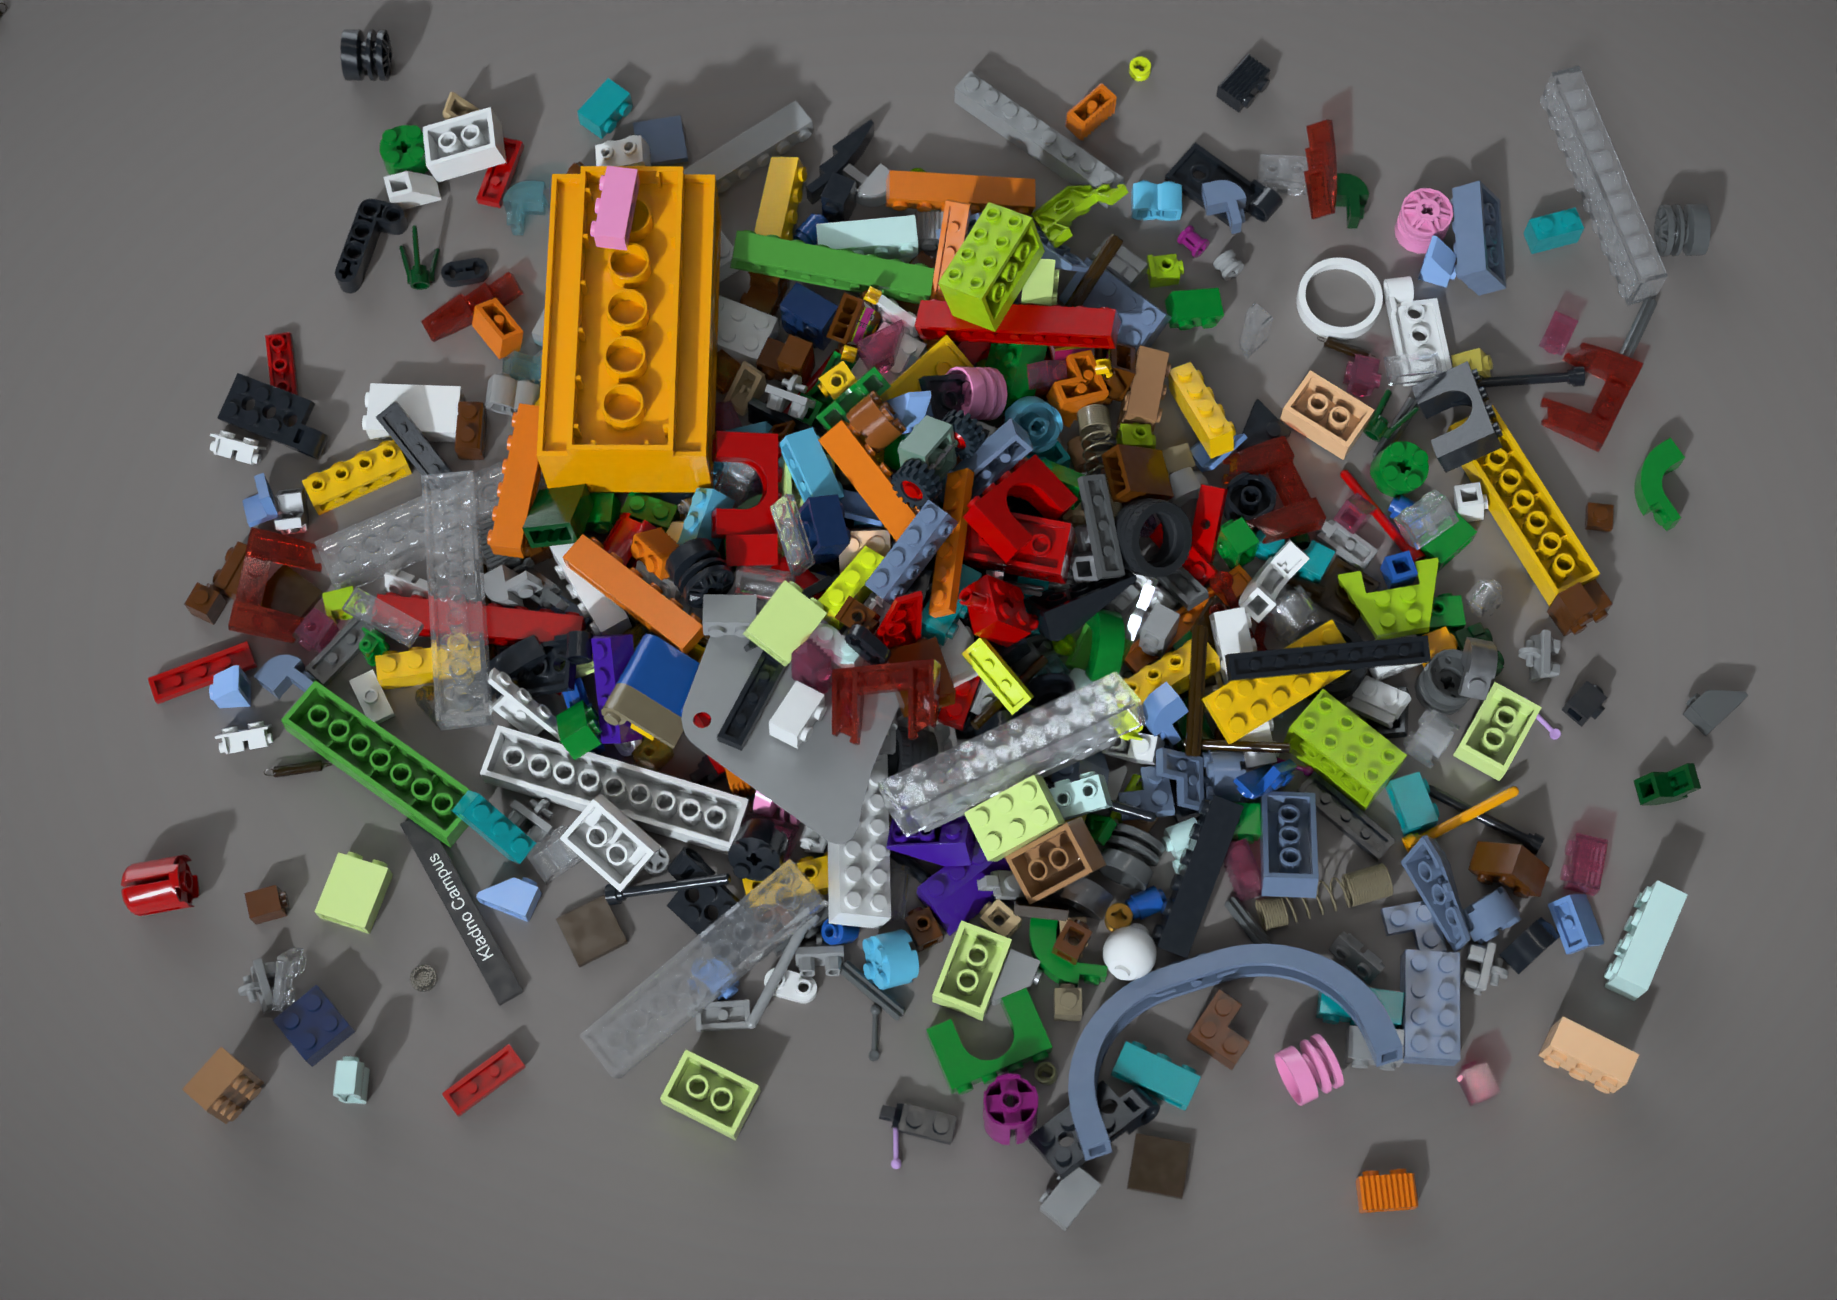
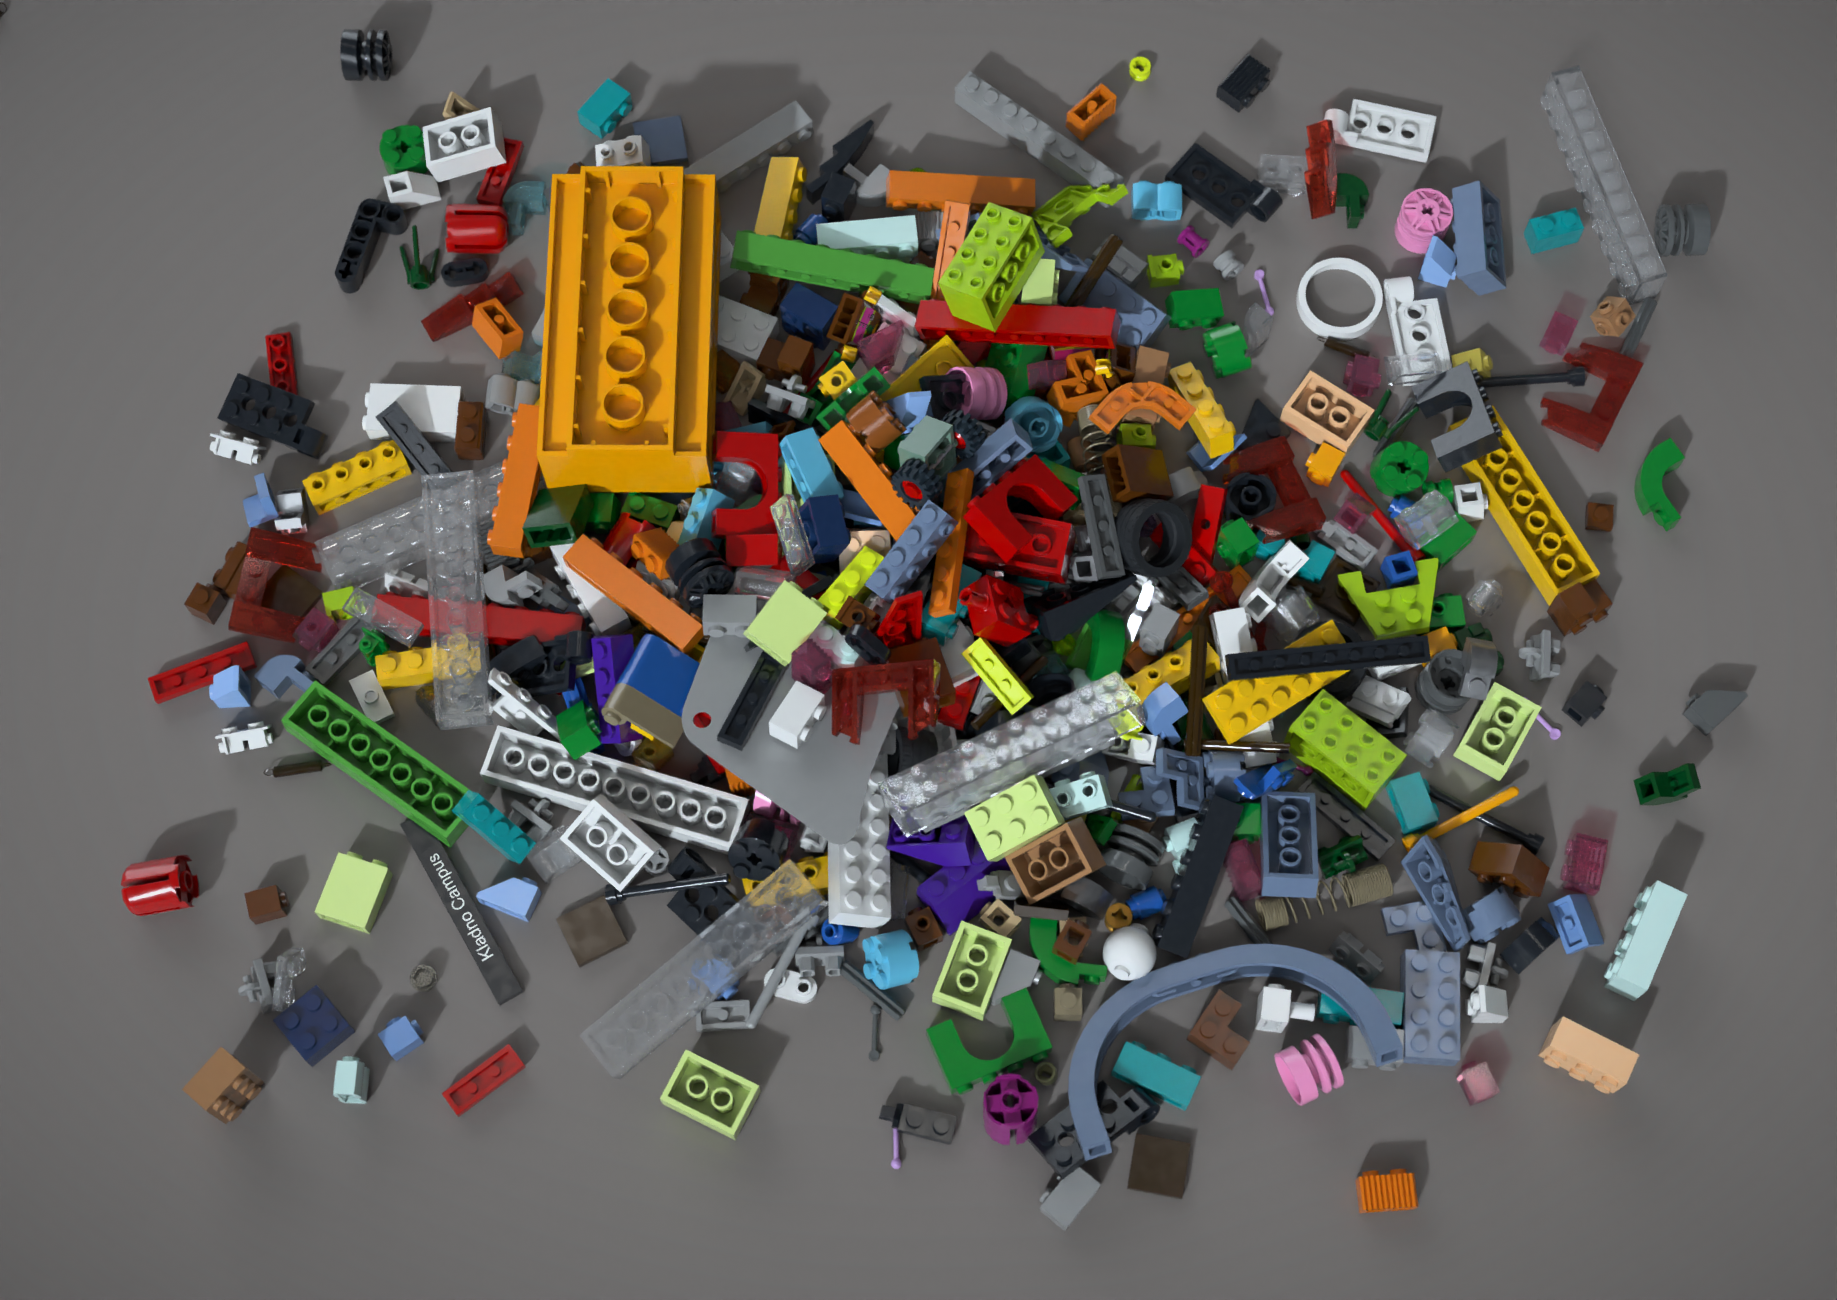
bright pink brick [590,166,640,250] -> none
dark tan brick [1162,443,1196,475] -> none
sand blue brick [1201,180,1246,234] -> none
none -> medium blue brick [377,1016,424,1061]
none -> red cylinder [445,204,509,254]
none -> orange plate [1088,381,1197,434]
none -> green brick [1202,321,1252,379]
none -> lavender hinge [1254,270,1274,316]
none -> white brick [1254,984,1315,1033]
none -> light orange brick [1305,442,1346,487]
none -> dark green hips [1318,834,1368,879]
none -> white hinge [1321,99,1437,163]
none -> green wheel [1422,478,1454,506]
none -> white slope [1465,985,1508,1023]
none -> medium nougat brick [1590,296,1636,337]

